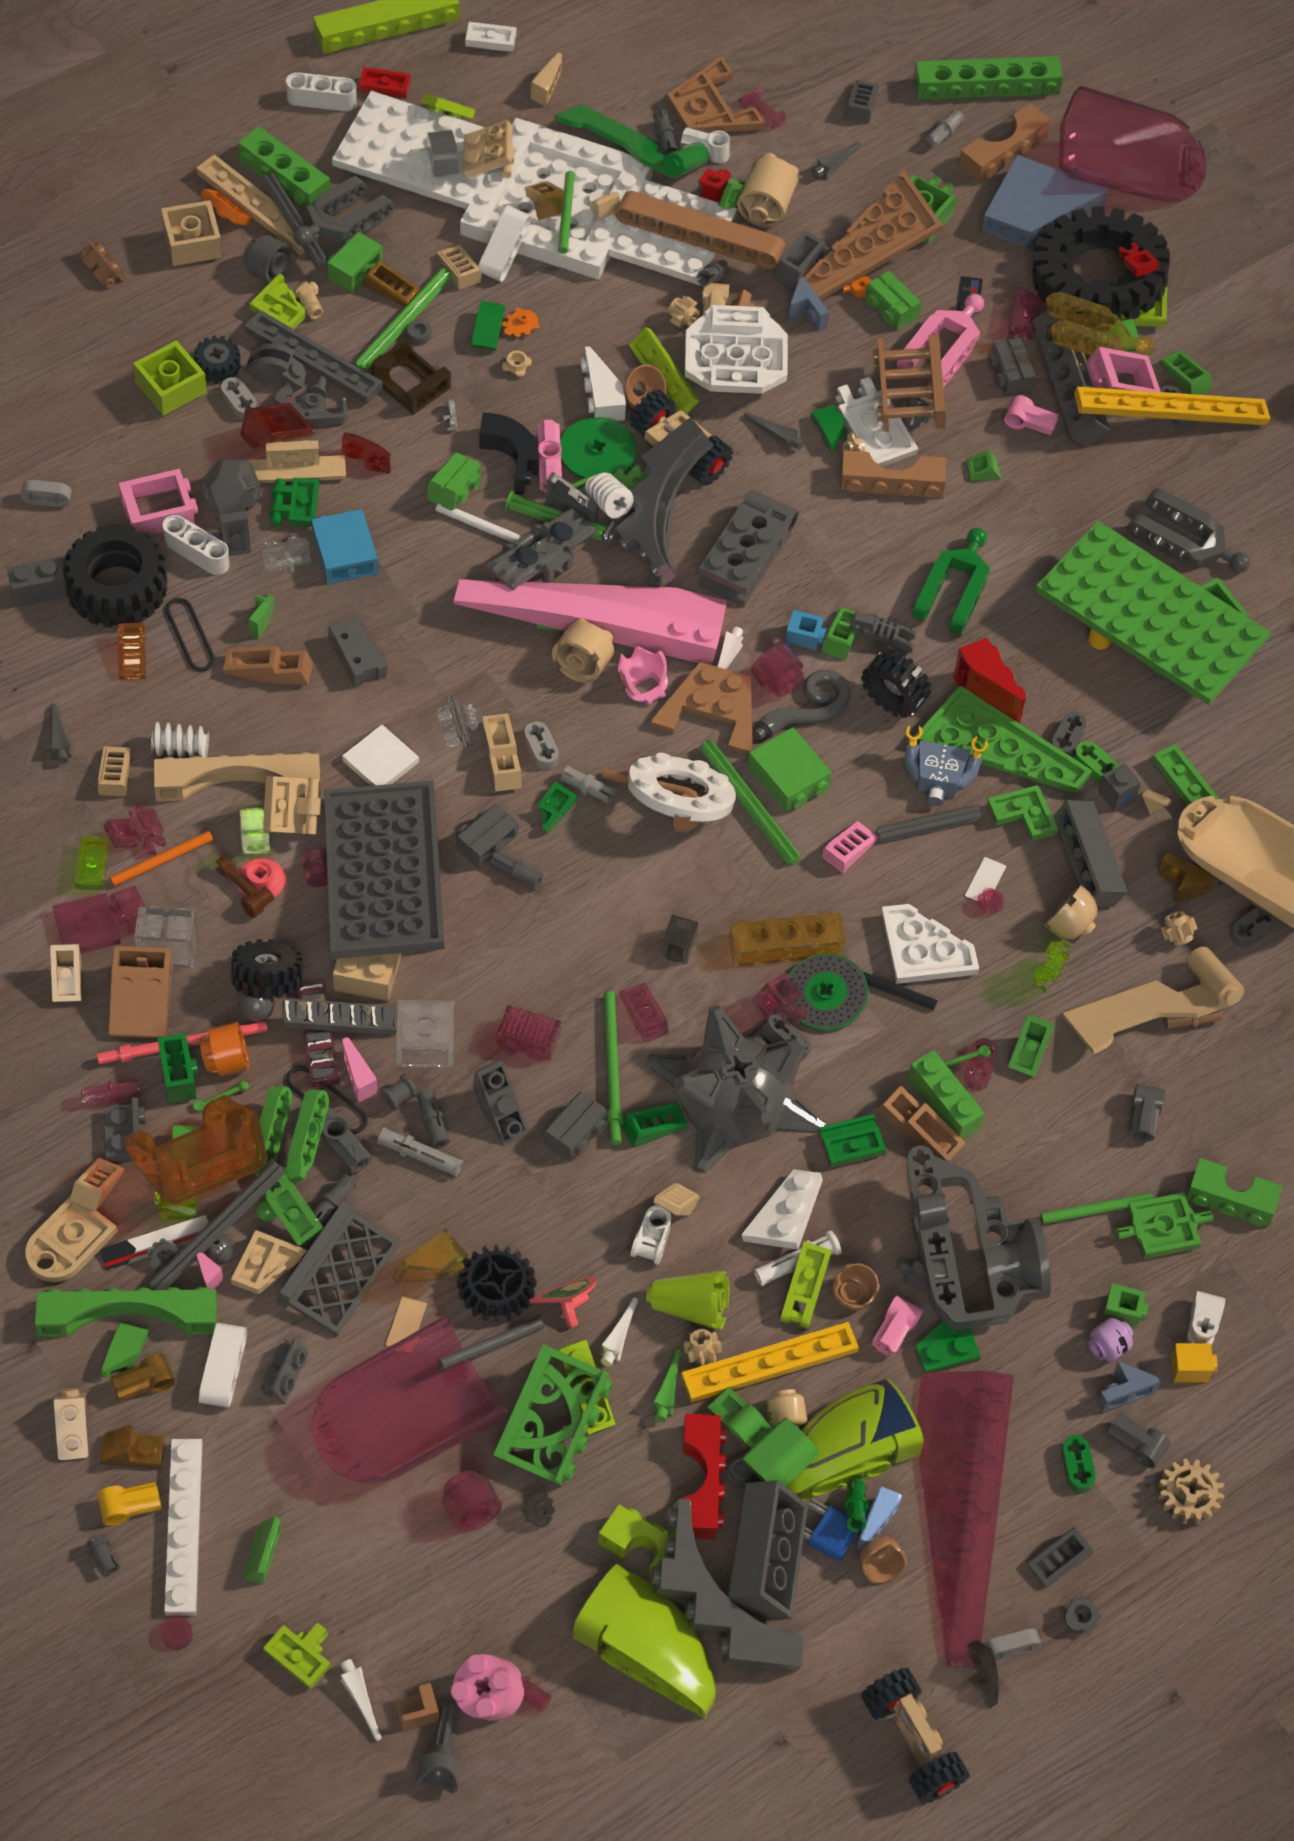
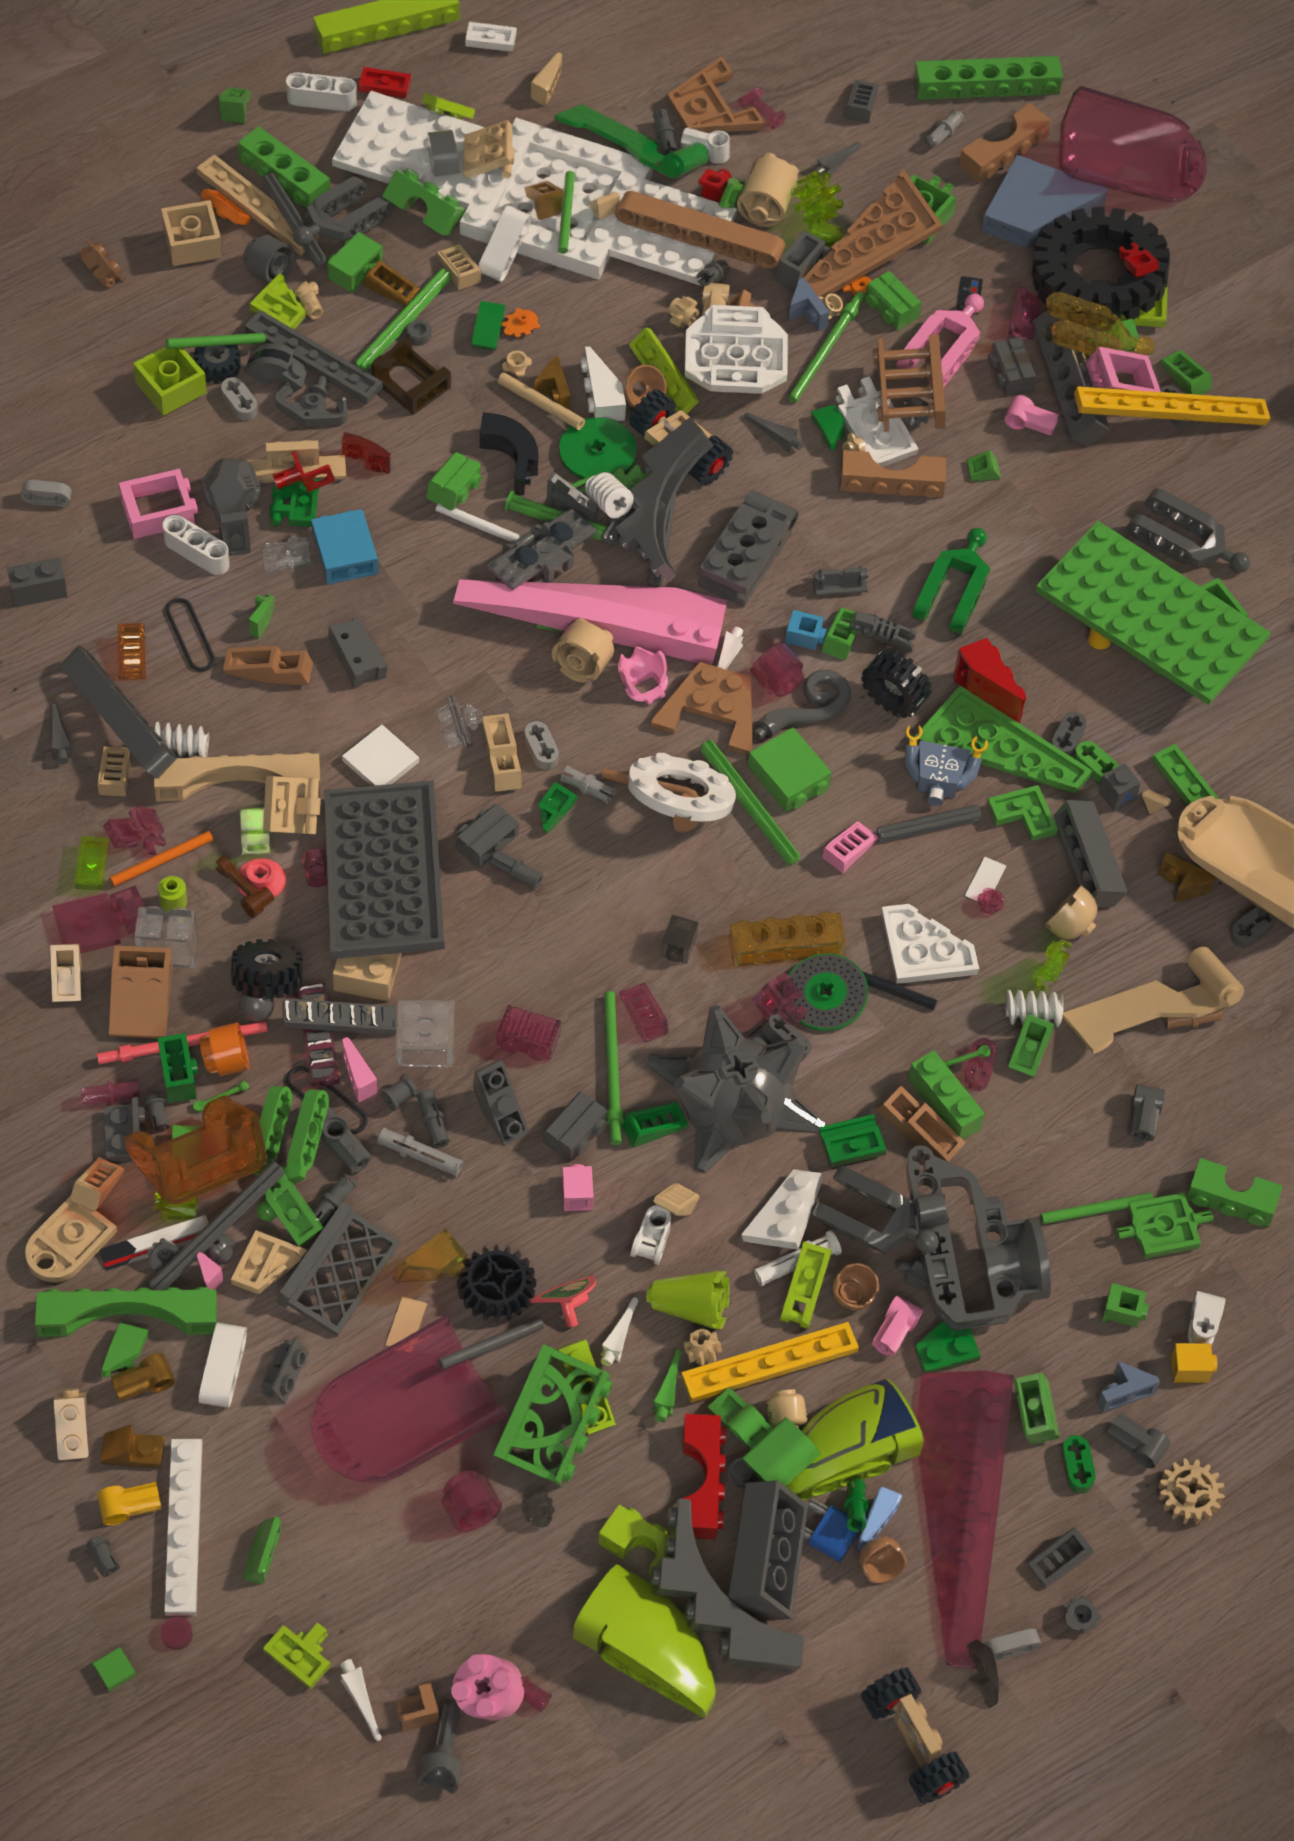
black tyre [63,525,167,628] -> none
clear red slope [240,403,315,449] -> none
light grey piece [443,399,457,431] -> none
bright pink piece [537,420,562,494] -> none
lavender head [1089,1318,1133,1362] -> none
tan gear [1161,911,1198,945] -> none
none -> dark grey beam [60,645,177,779]
none -> bright green tile [93,1647,136,1692]
none -> dark grey pin [143,1094,170,1133]
none -> lime brick [158,876,187,915]
none -> bright green bar [165,333,266,349]
none -> bright green slope [219,87,252,123]
none -> red bracket [272,451,335,492]
none -> bright green arch [382,168,465,235]
none -> tan piece [498,373,585,430]
none -> pearl gold slope [534,356,570,410]
none -> bright pink brick [562,1164,593,1211]
none -> bright green bar [788,291,865,403]
none -> clear neon green gear [791,170,844,226]
none -> clear neon green brick [807,220,845,250]
none -> dark grey piece [811,1165,939,1254]
none -> dark grey hinge [812,566,868,596]
none -> tan plate [819,293,843,320]
none -> white piece [1005,990,1064,1027]
none -> bright green brick [1014,1373,1060,1444]

